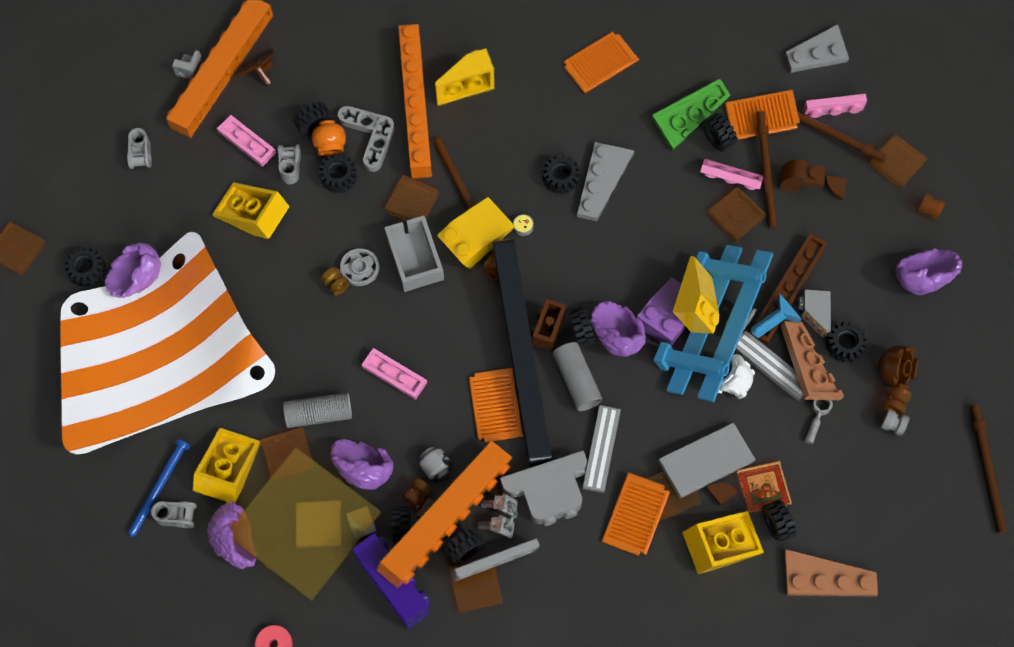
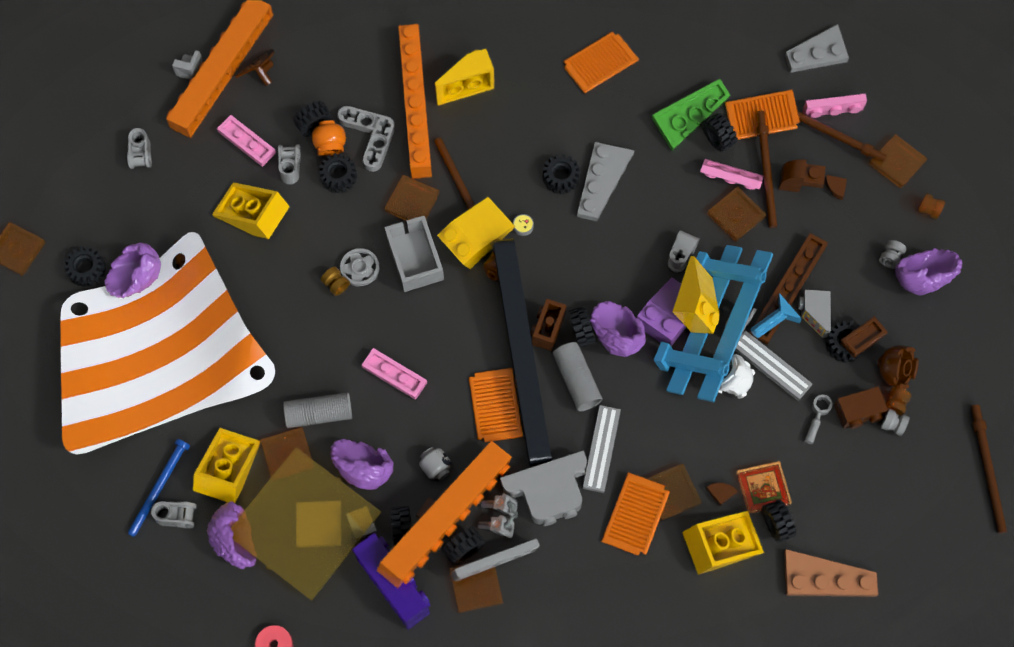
clear orange wheel [402,478,433,508] -> none
light grey tile [658,423,756,499] -> none
nougat wing [780,321,844,400] -> none
none -> light grey piece [668,230,700,273]
none -> reddish brown brick [834,386,888,429]
none -> reddish brown tile [840,316,888,358]
none -> light grey wheel [879,240,907,269]

